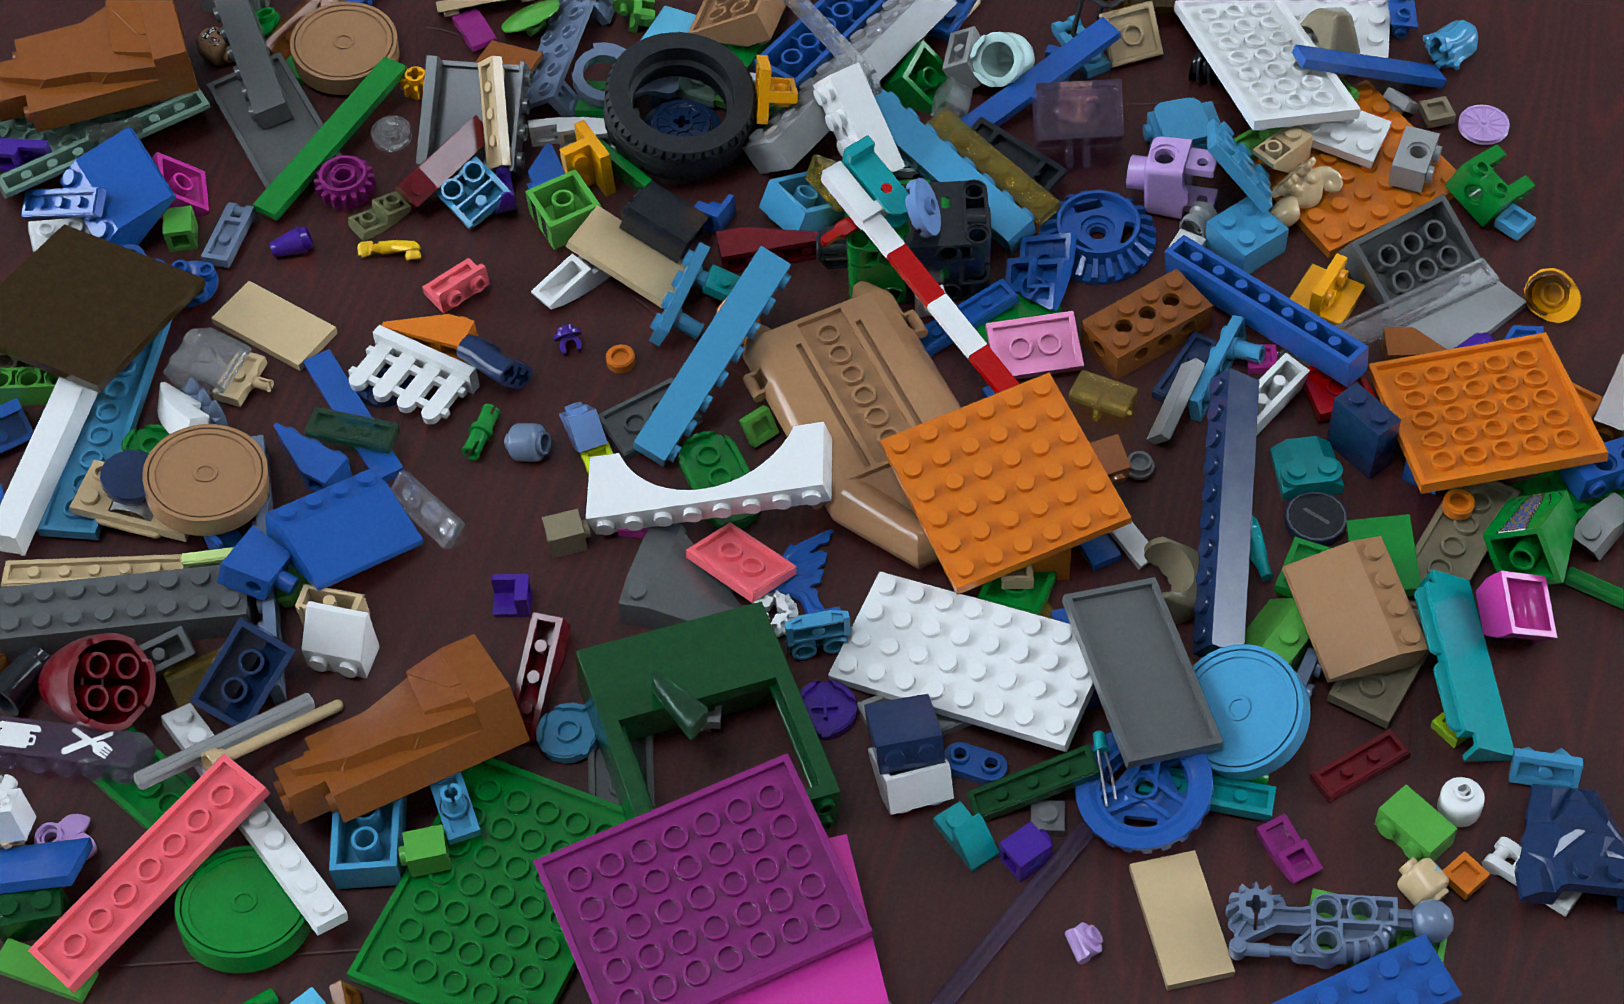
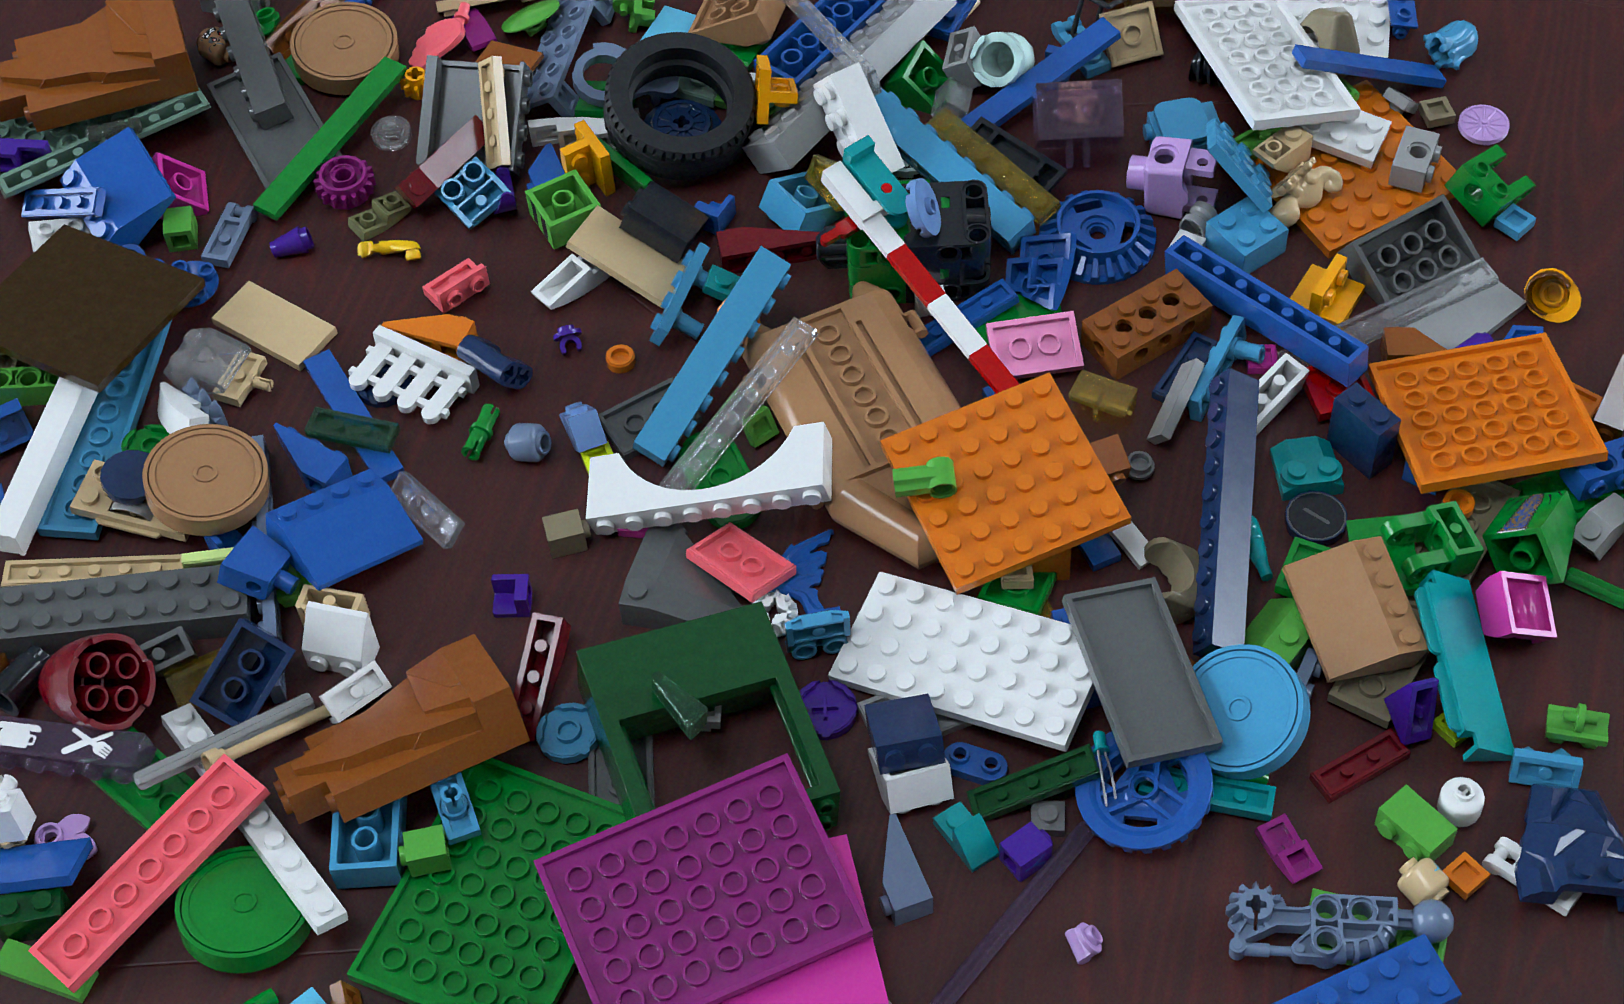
tan tile [1129,850,1235,991] -> none
none -> white panel [319,660,392,724]
none -> coral animal [409,2,471,70]
none -> clear tile [658,317,819,490]
none -> sand blue slope [879,813,933,927]
none -> bright green piece [892,457,957,498]
none -> green brick [1380,501,1484,584]
none -> dark purple slope [1384,677,1439,745]
none -> bright green hips [1545,703,1610,749]

